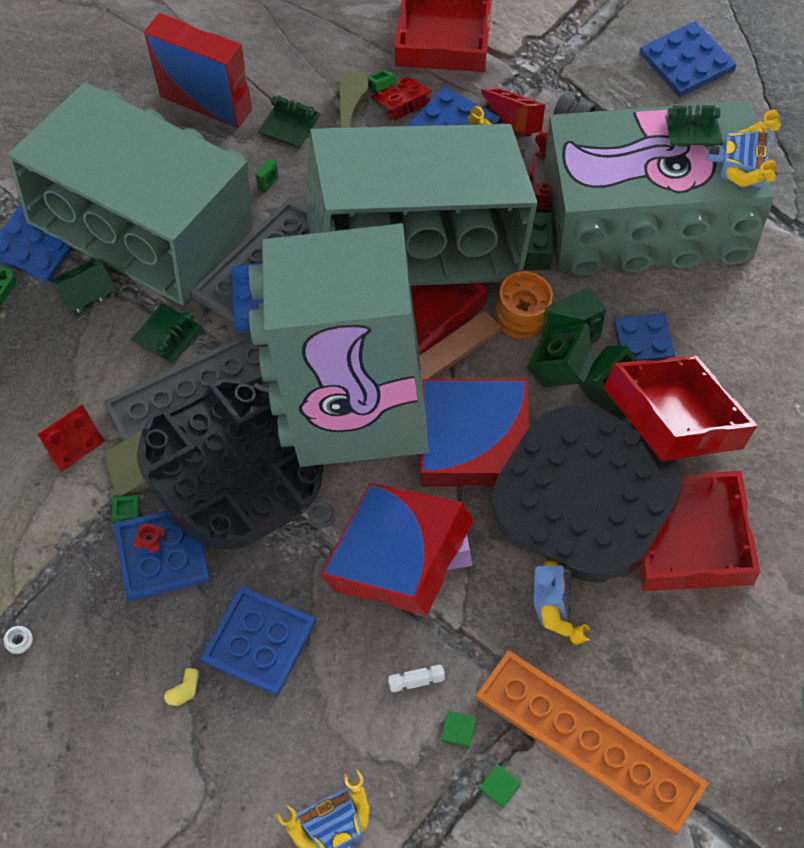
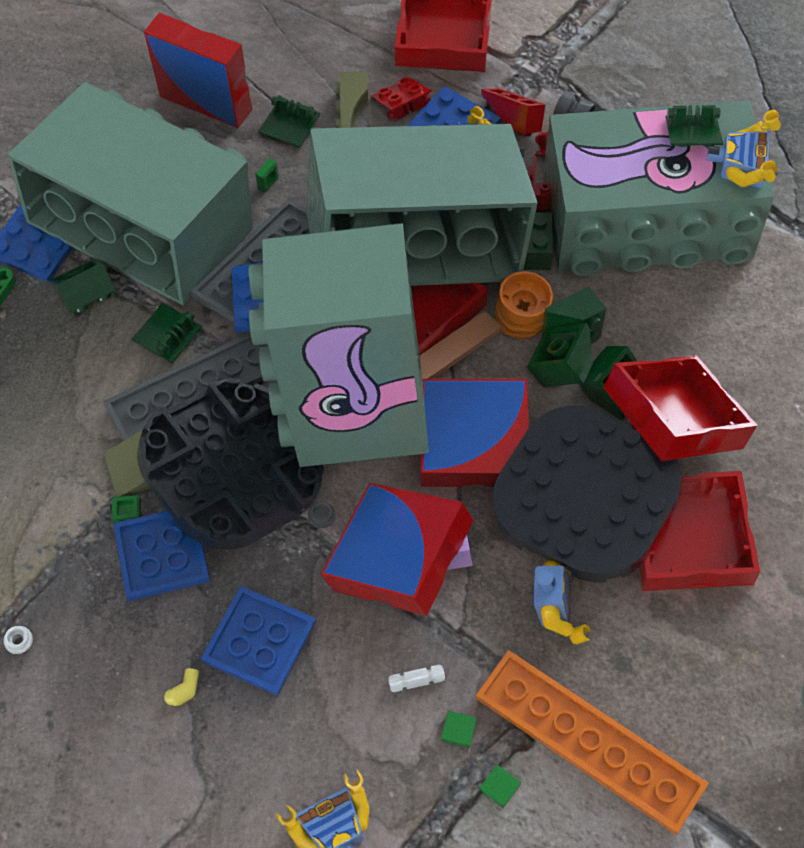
red hinge [37,403,105,472] -> none
red plate [133,523,165,553] -> none
green tile [368,69,397,92] -> none
blue plate [614,312,675,361] -> none
blue plate [639,20,737,98] -> none

